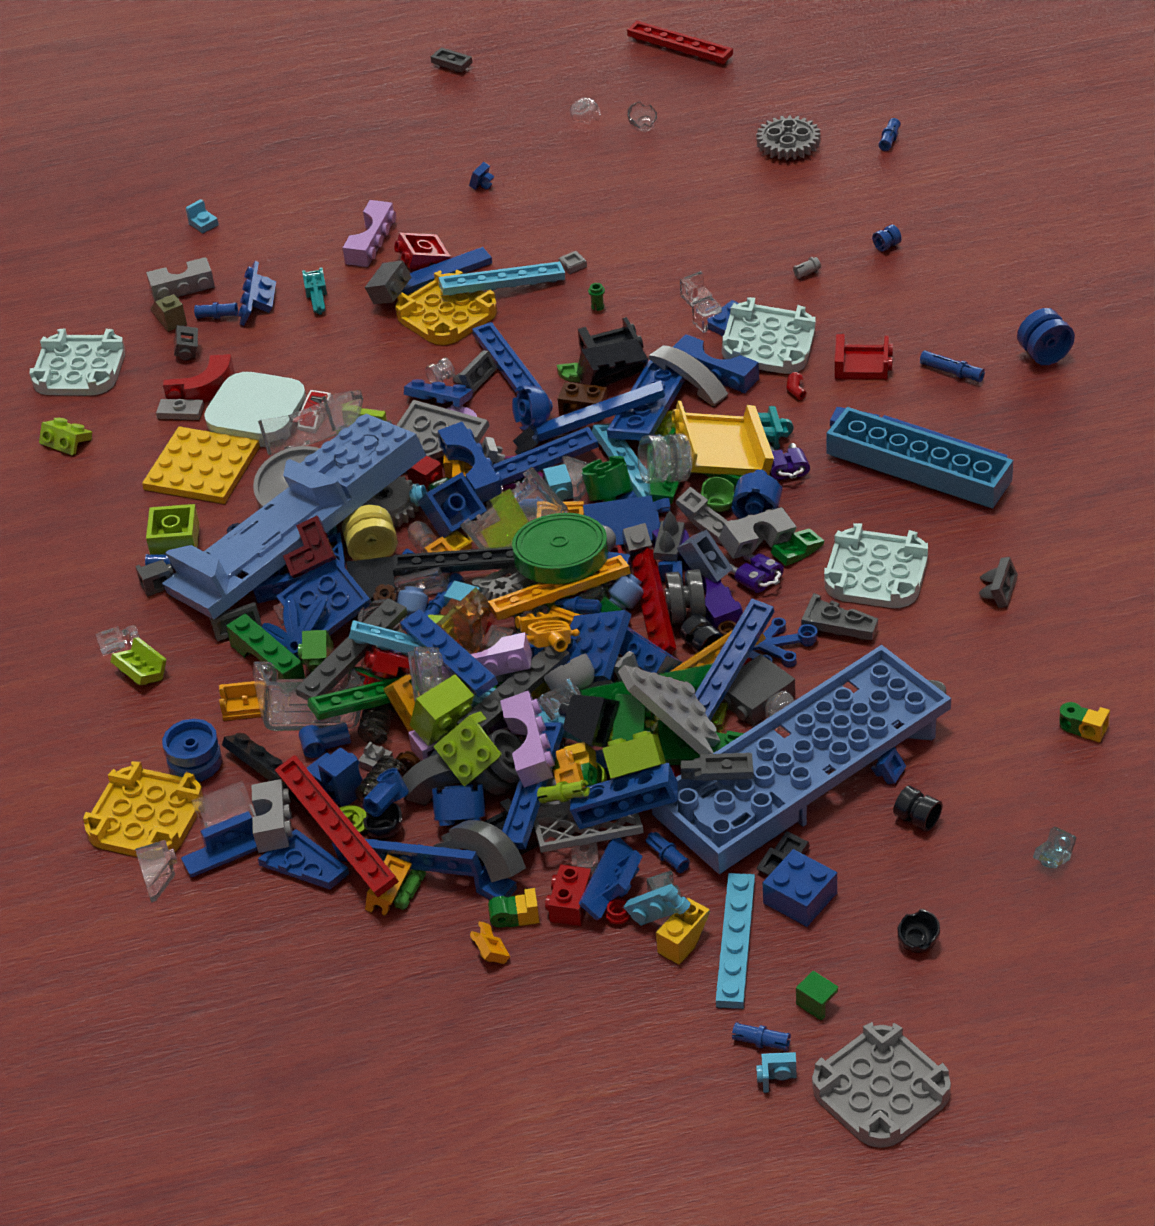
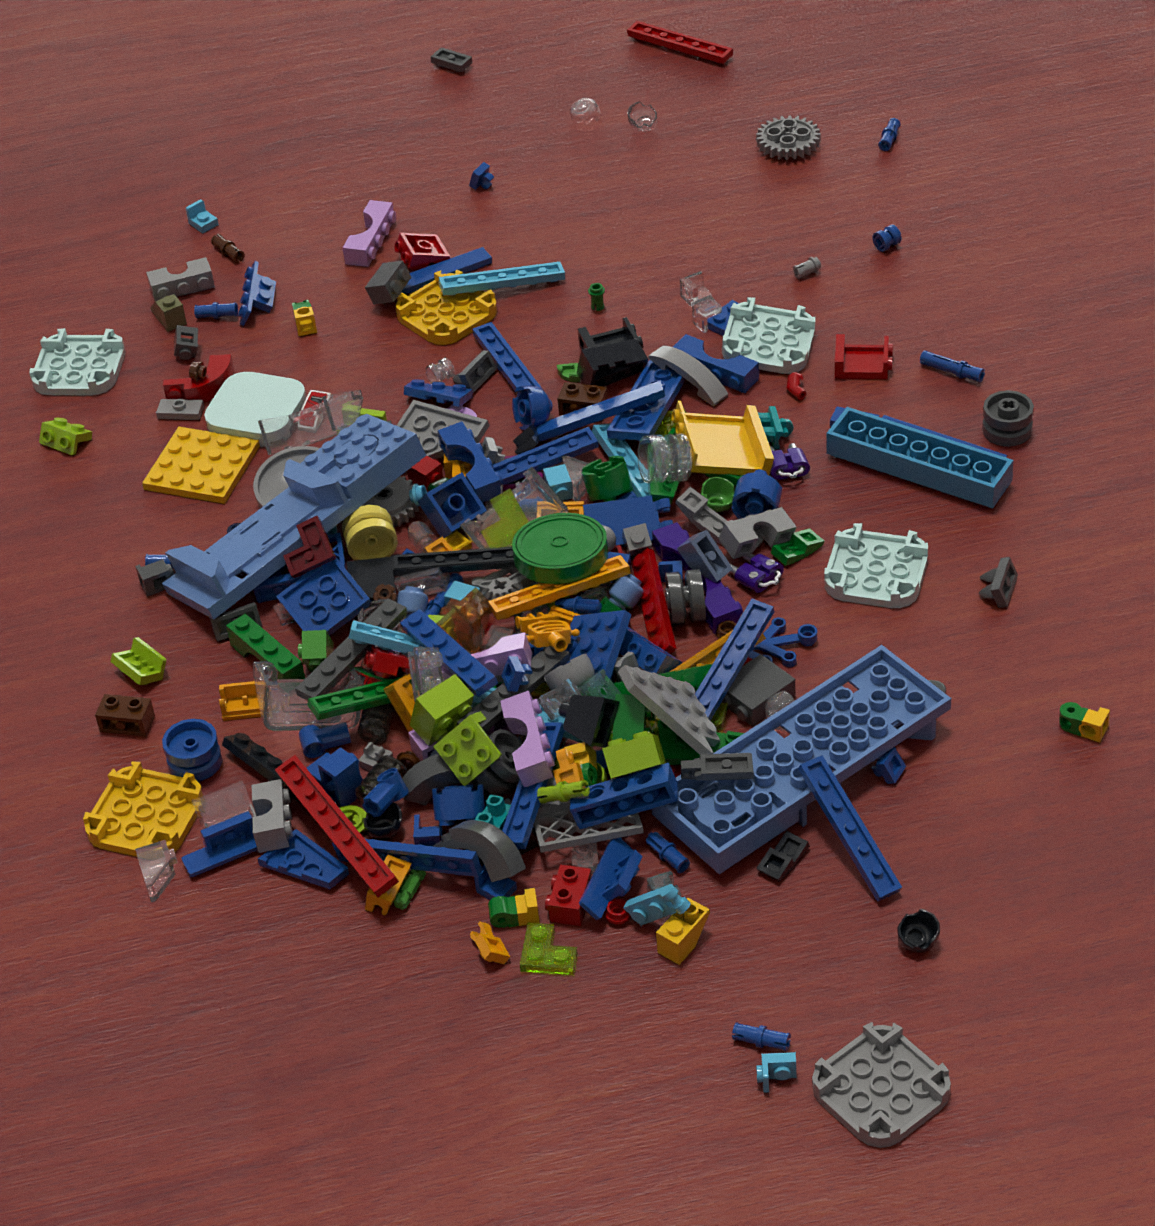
clear plate [96,625,140,656] -> none
lime brick [146,504,200,555] -> none
blue plant [262,594,328,659] -> none
teal connector [302,267,327,315] -> none
light grey tile [558,251,587,274] -> none
dark grey tile [653,512,685,561] -> none
black wheel [680,614,723,653] -> none
medium azure plate [716,873,755,1009] -> none
blue brick [762,849,837,927] -> none
green panel [796,971,838,1020] -> none
dark grey wing [801,593,878,640] -> none
black wheel [893,785,943,832] -> none
blue wheel [1017,308,1075,365] -> none
clear light blue bracket [1033,827,1076,869] -> none
none -> reddish brown brick [95,694,155,737]
none -> reddish brown plate [189,361,207,382]
none -> reddish brown pin [211,234,245,263]
none -> yellow leg [292,299,317,336]
none -> blue panel [413,814,443,847]
none -> teal hips [475,795,511,830]
none -> blue tile [501,656,533,692]
none -> clear neon green plate [520,922,578,975]
none -> clear light blue brick [578,669,621,700]
none -> blue plate [798,755,902,902]
none -> dark grey wheel [982,390,1034,447]

